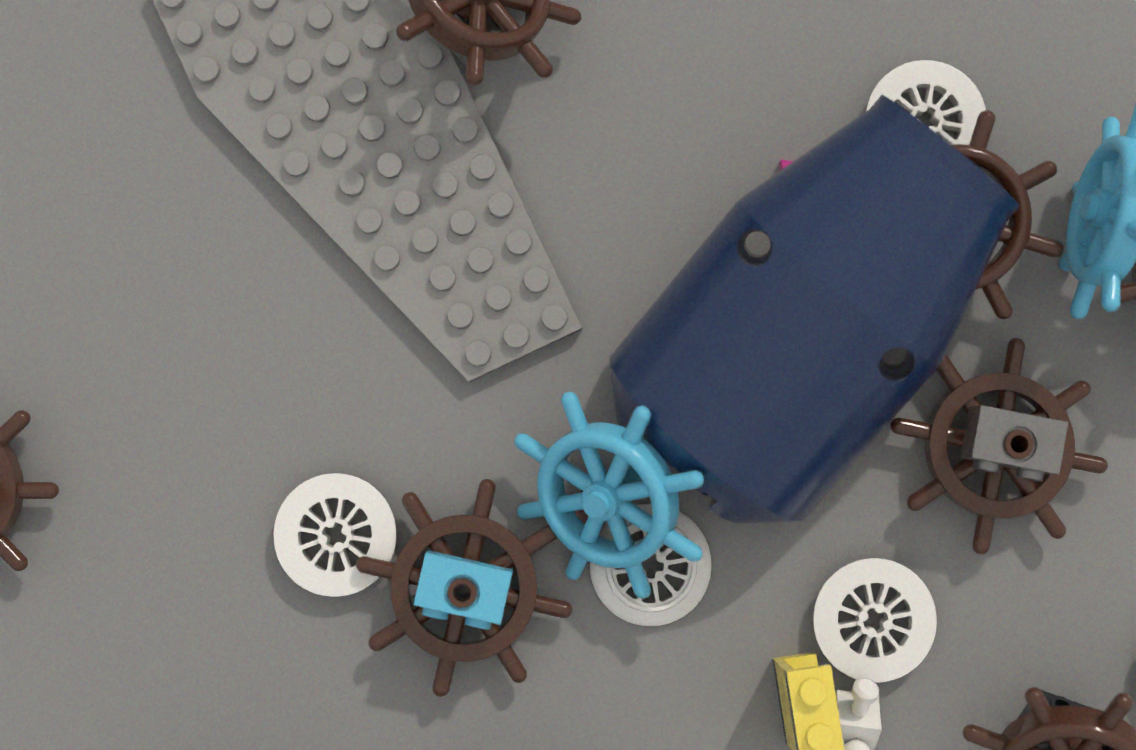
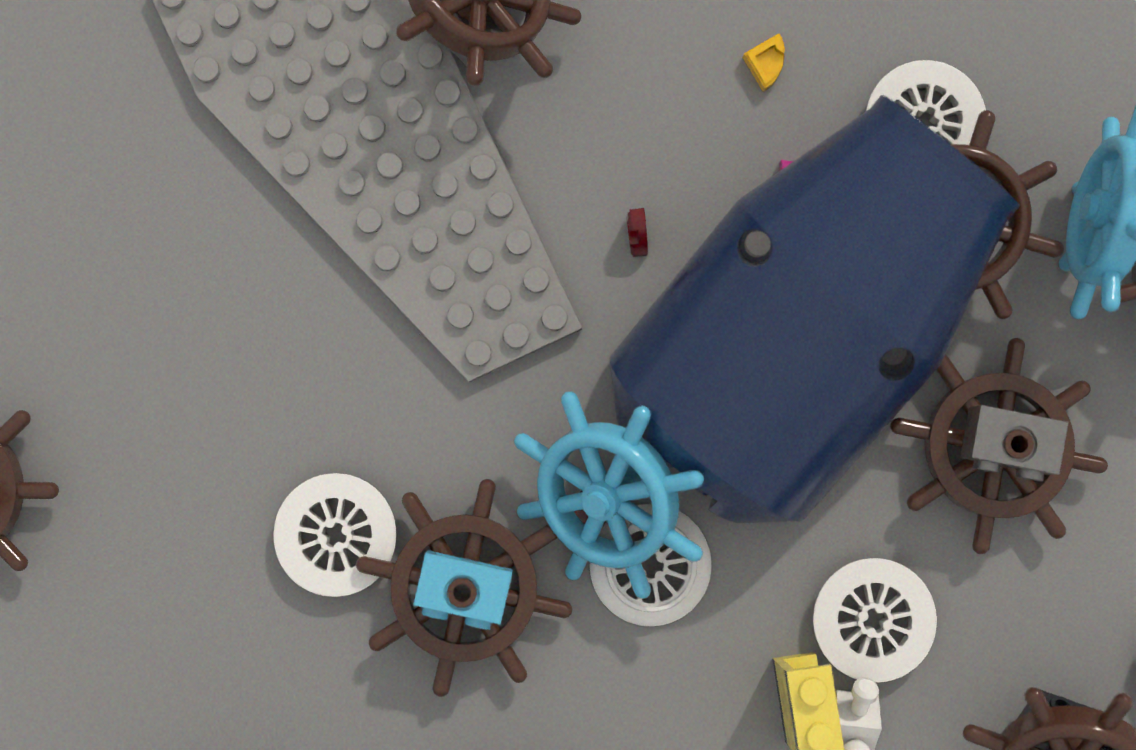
none -> dark red tile [626,208,648,257]
none -> yellow tile [742,33,785,92]

